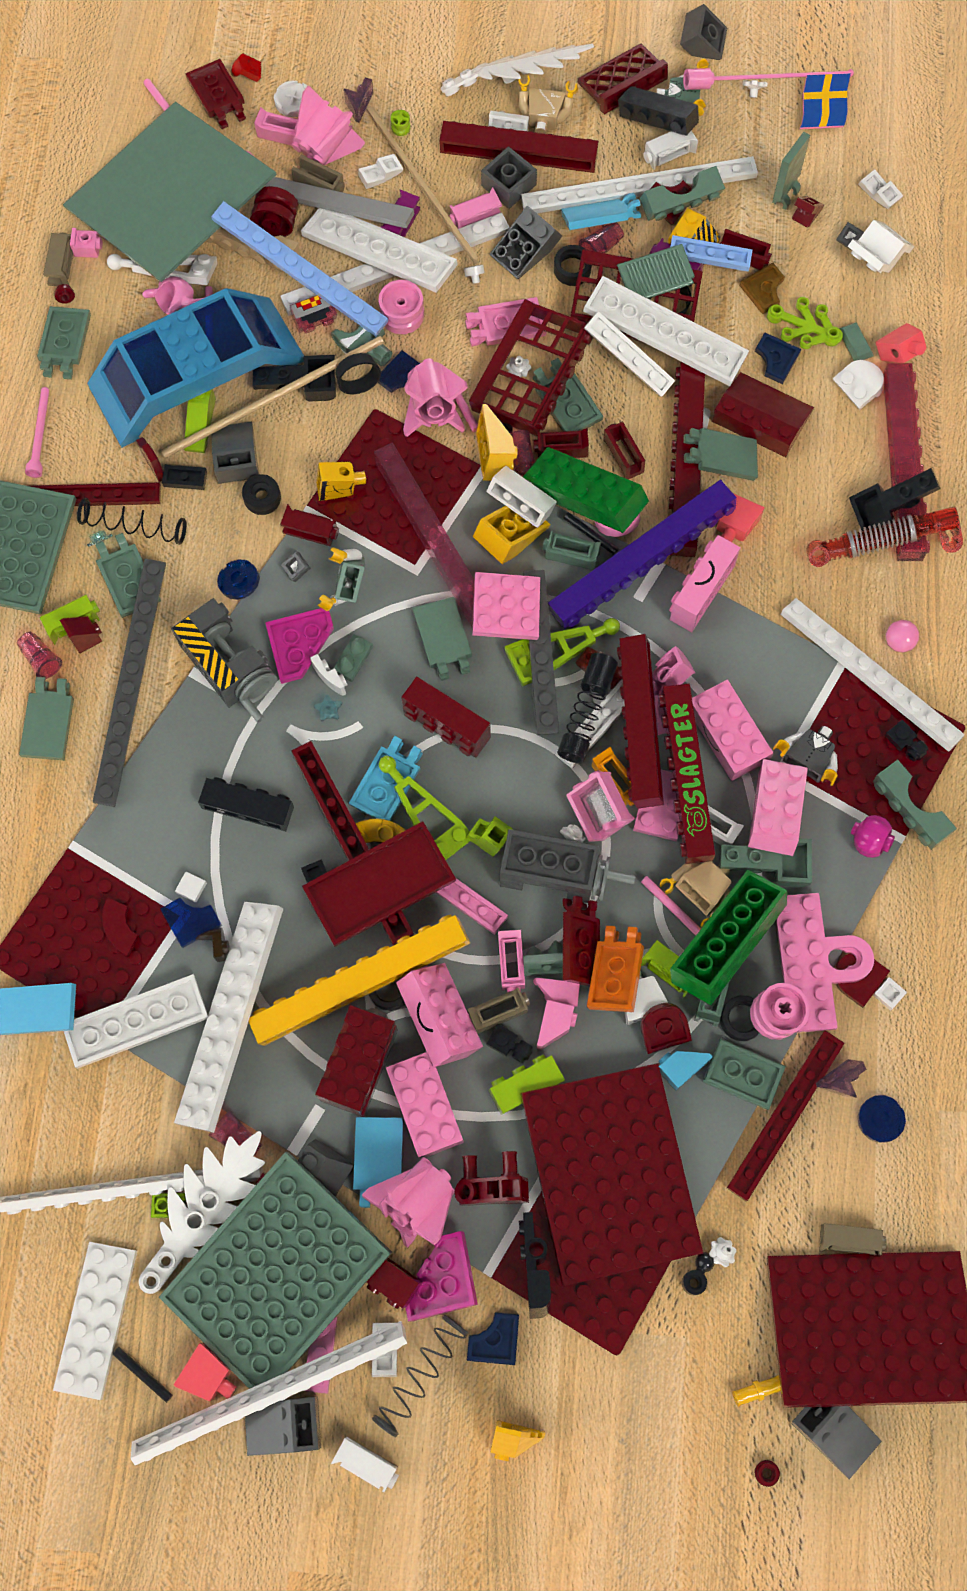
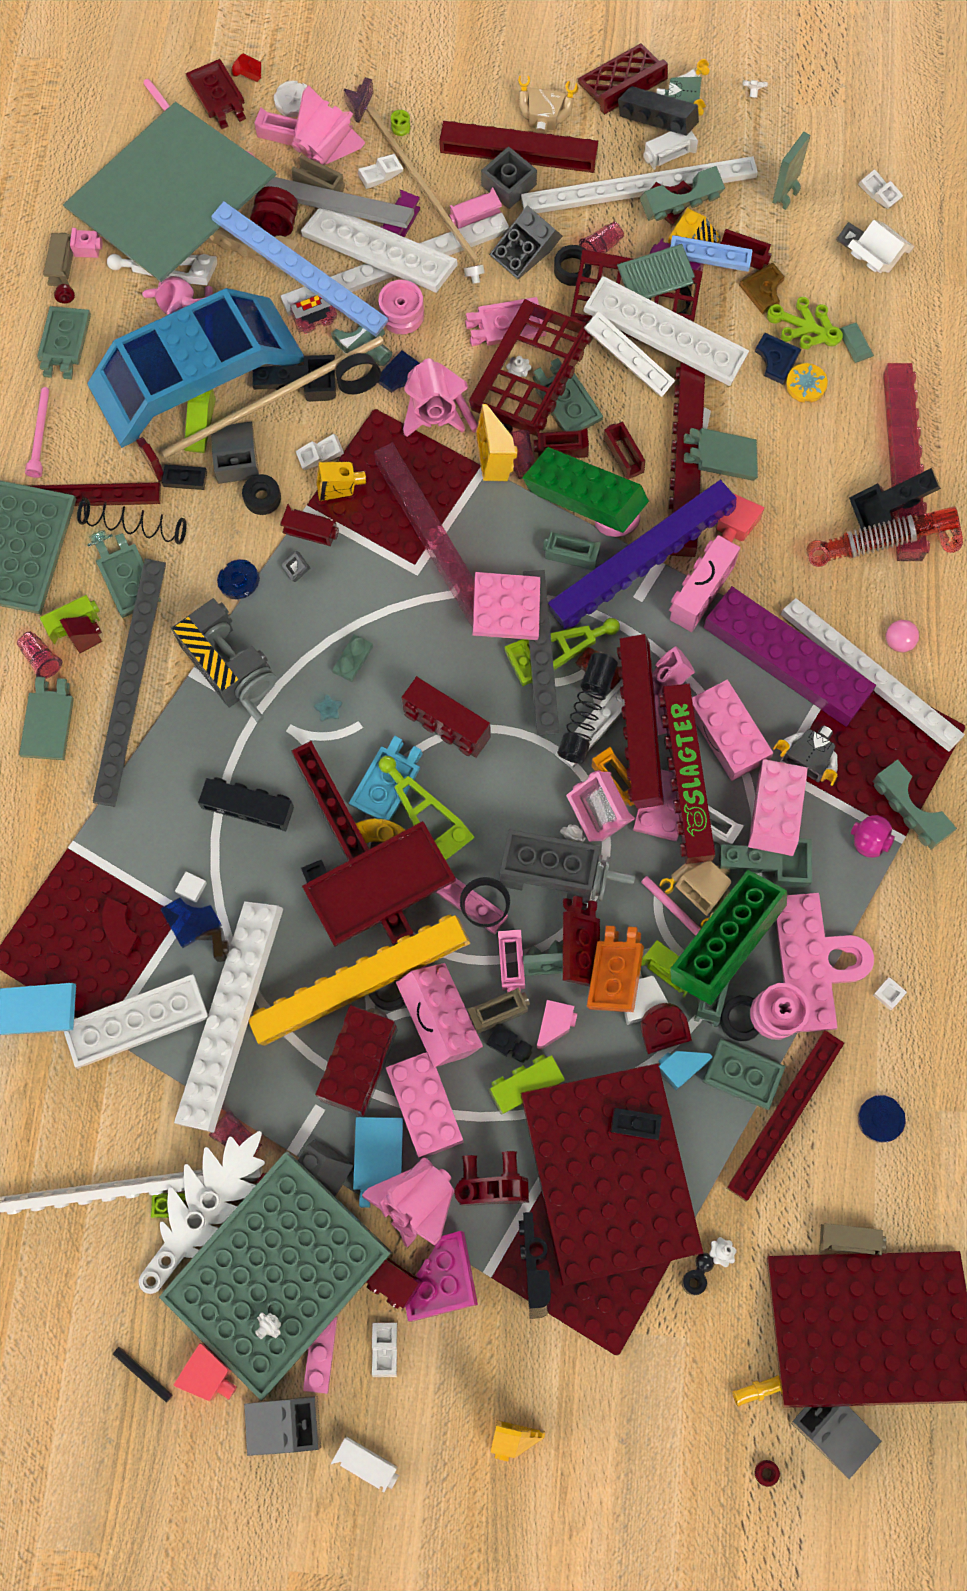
white plate [53,1242,137,1400] -> none
white plate [130,1321,407,1465] -> none
dark pink plate [265,608,334,684] -> none
white slope [310,654,347,696] -> none
torso [317,547,365,611] -> none
dark grey piece [372,1315,468,1438] -> none
sand green tile [413,597,472,681] -> none
white plant [441,44,594,96] -> none
lime brick [466,816,513,857] -> none
dark blue tile [467,1312,519,1365] -> none
yellow slope [473,506,551,564] -> none
white brick [486,466,557,528] -> none
white tile [489,111,529,131] -> none
bright pink slope [533,978,580,1007] -> none
medium azure tile [561,193,641,230] -> none
black bar [563,512,619,555] -> none
dark grey slope [680,4,728,60] -> none
flag [683,68,854,129] -> none
dark red slope [712,372,814,458] -> none
dark red slope [792,196,824,228] -> none
slope [816,1059,867,1098] -> none
white slope [833,360,884,410] -> none
dark red tile [835,953,890,1008] -> none
coral torso [875,323,927,363] -> none
black plate [885,720,928,761] -> none
none -> white plant [255,1313,281,1339]
none -> white slope [296,434,344,470]
none -> black tyre [460,877,510,928]
none -> black plate [610,1108,662,1140]
none -> magenta brick [704,586,876,727]
none -> yellow tile [786,363,828,403]

